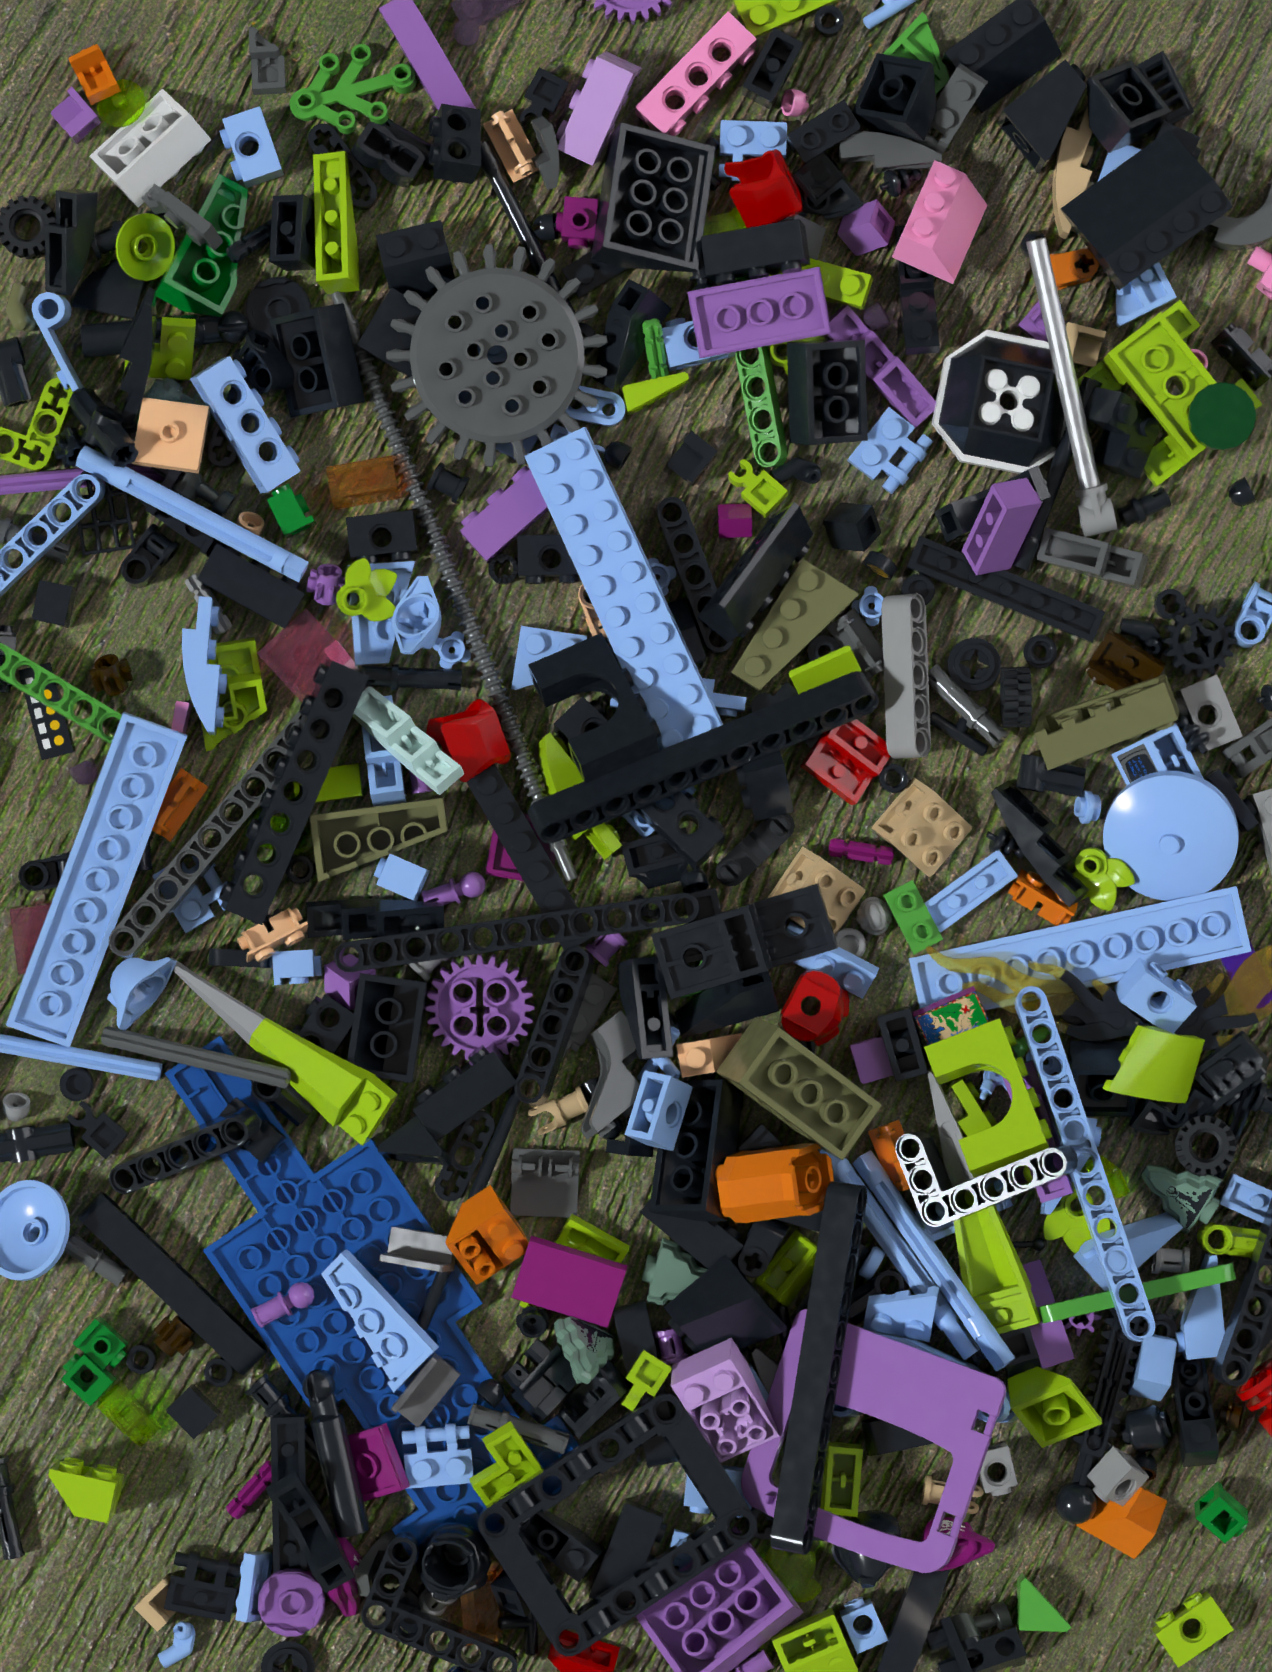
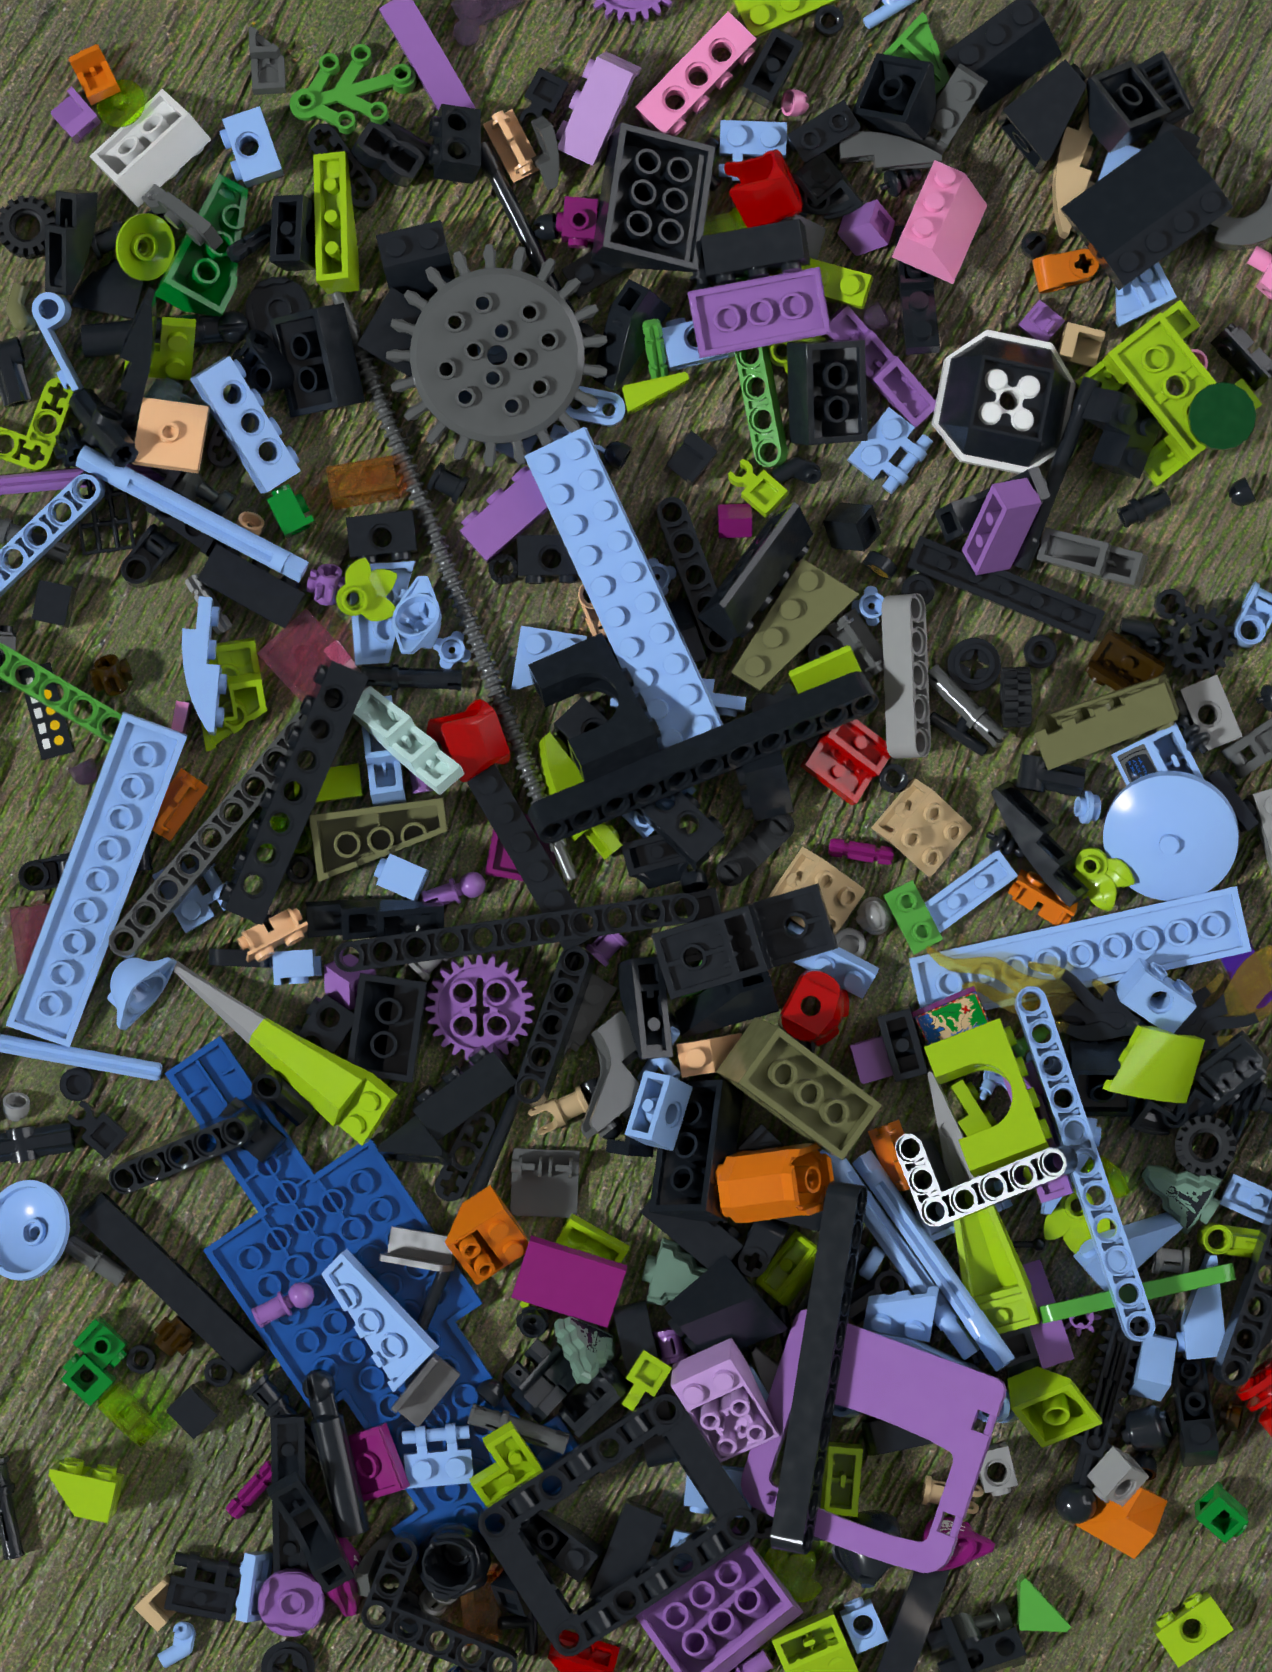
dark grey axle [101,1026,291,1088] -> none
flat silver piece [1026,237,1117,537] -> none

